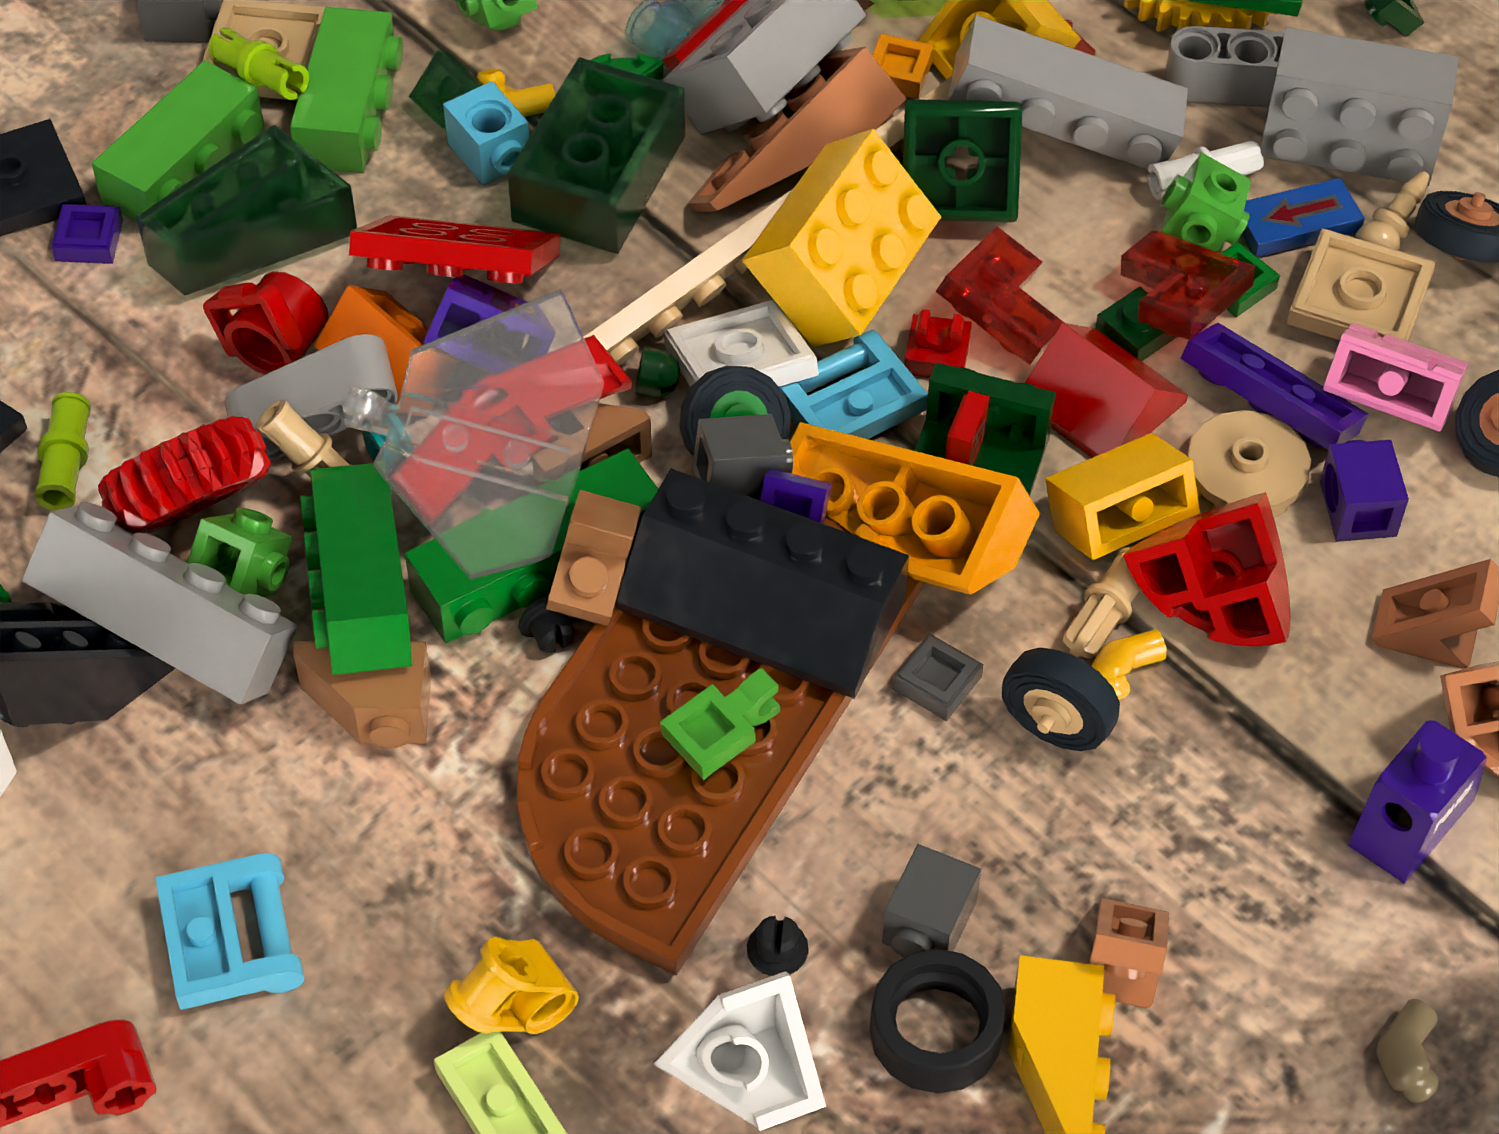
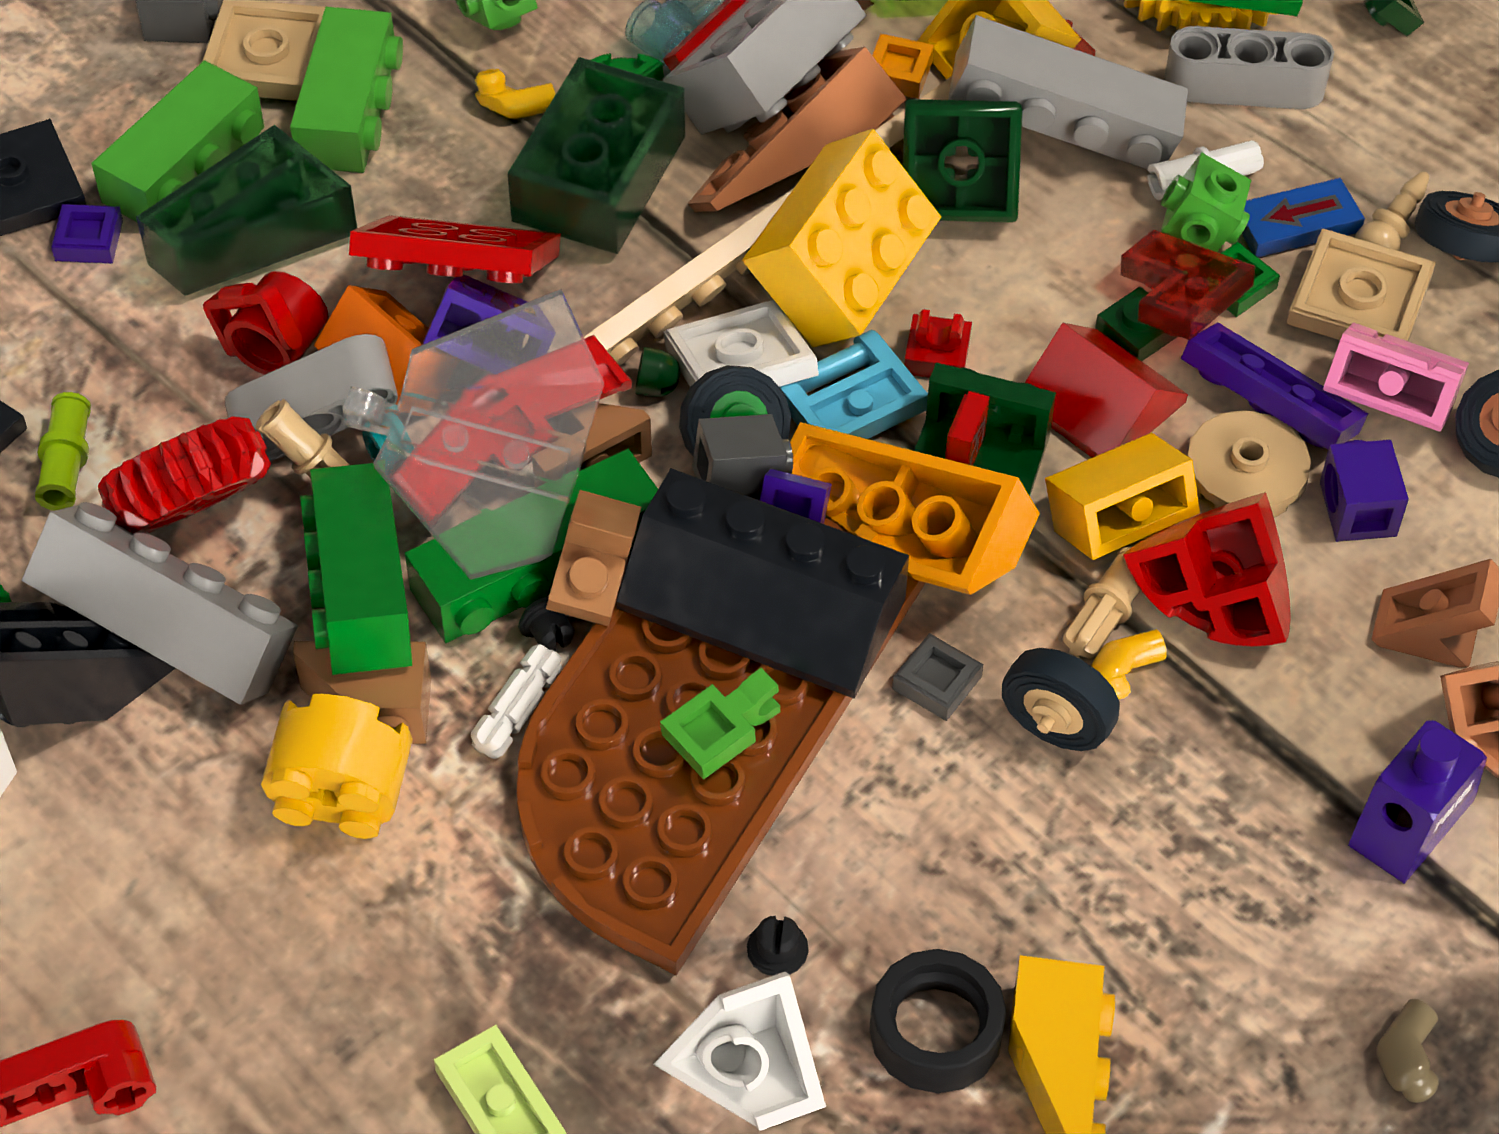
medium azure plate [155,853,305,1010] -> none
bright green brick [187,508,293,597] -> none
lime pin [208,28,309,100] -> none
clear green plate [409,50,484,129] -> none
medium azure brick [443,81,531,185] -> none
yellow piece [444,937,579,1034] -> none
dark grey brick [882,843,981,958] -> none
clear red plate [935,226,1065,365] -> none
nougat slope [1089,898,1169,1008] -> none
light grey brick [1260,27,1459,186] -> none
none -> yellow brick [261,693,413,839]
none -> white axle [471,644,562,759]

